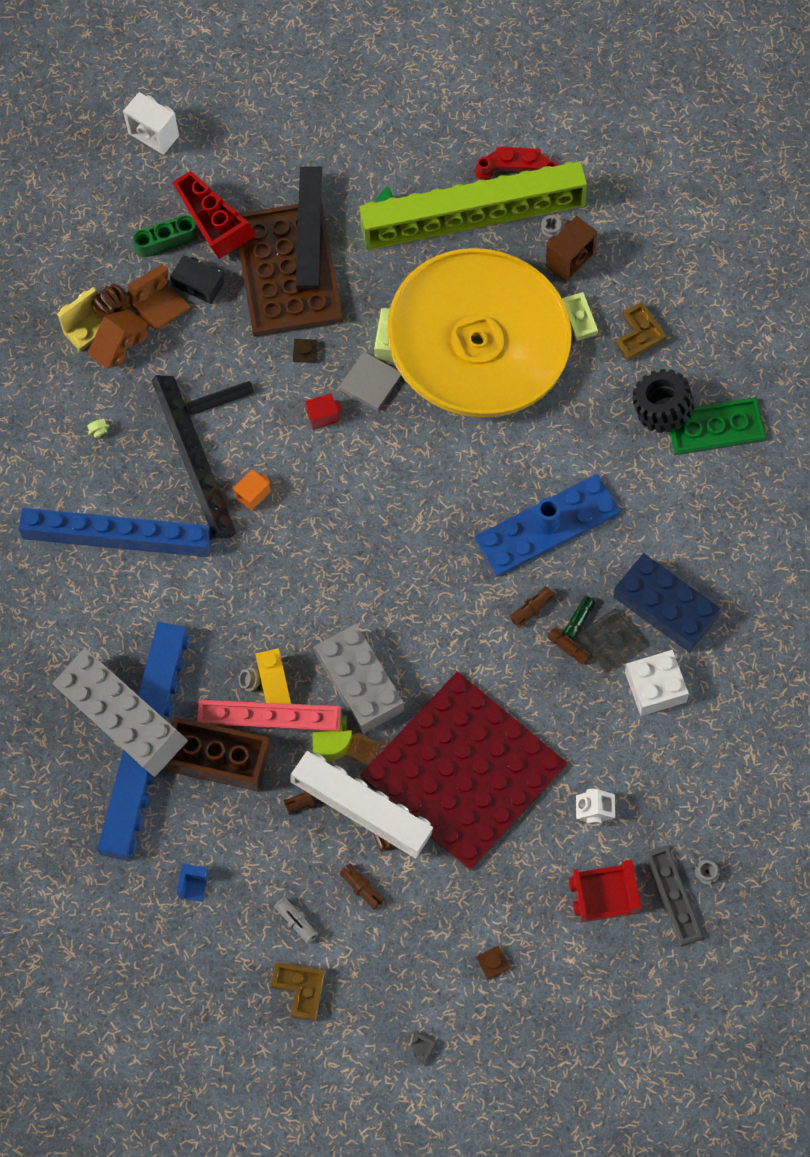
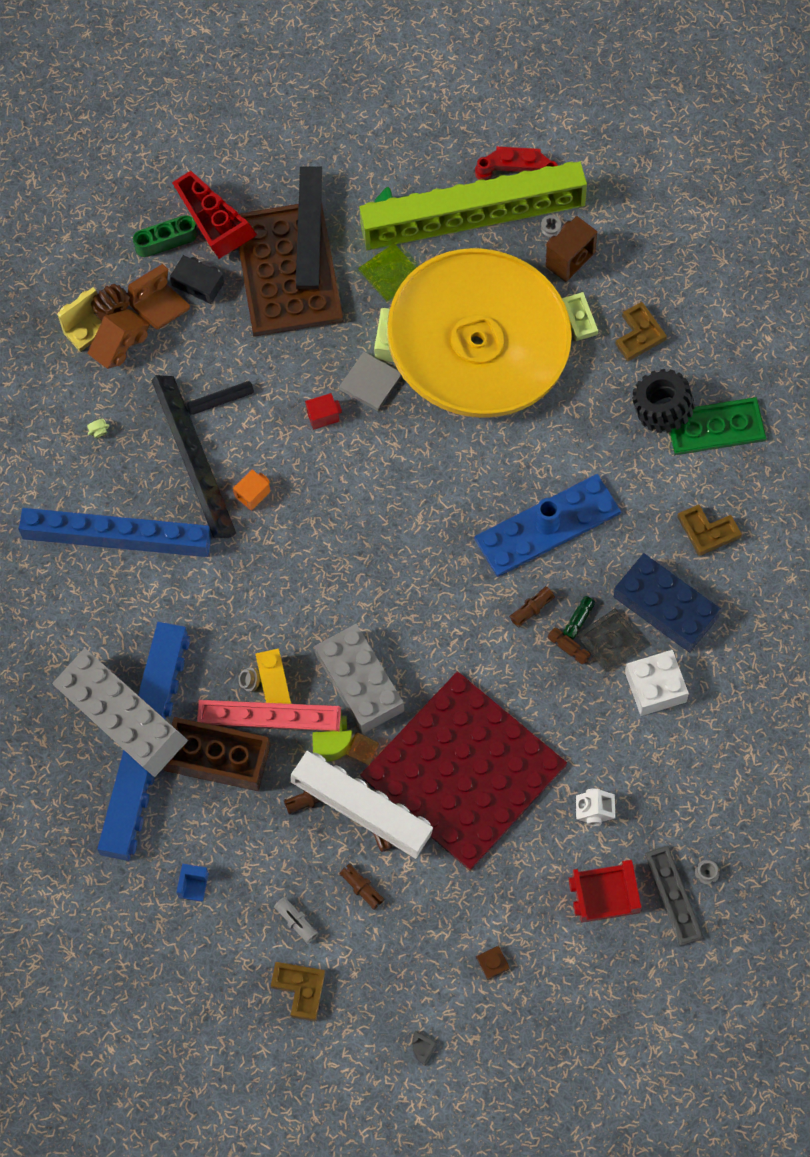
white brick [123,92,179,155] -> none
dark brown plate [293,339,318,363] -> none
none -> clear neon green tile [358,243,416,302]
none -> pearl gold plate [677,504,742,556]

